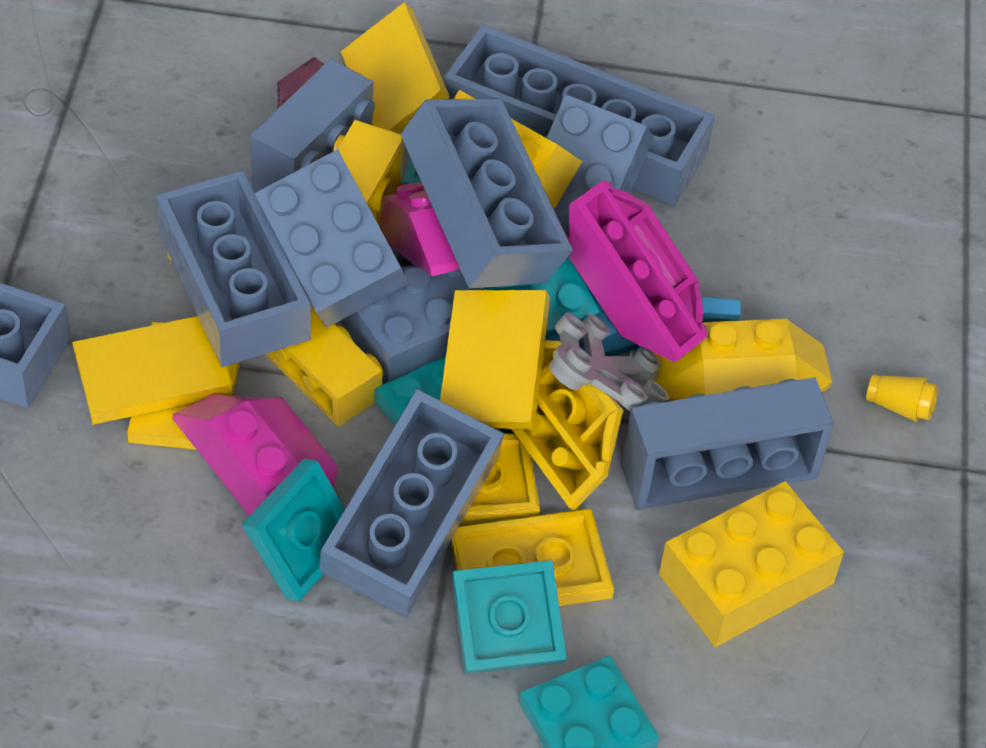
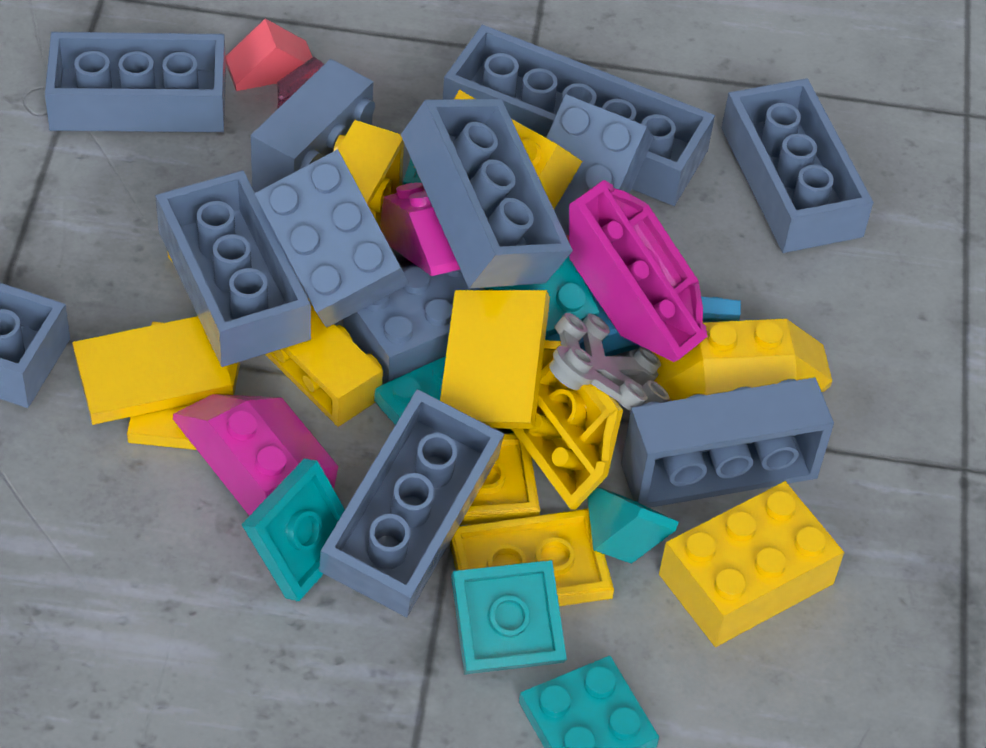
yellow tile [340,2,450,134] -> none
yellow cone [866,374,939,422] -> none
none -> sand blue brick [45,32,226,132]
none -> coral slope [225,18,318,91]
none -> teal slope [587,487,679,564]
none -> sand blue brick [721,78,874,253]

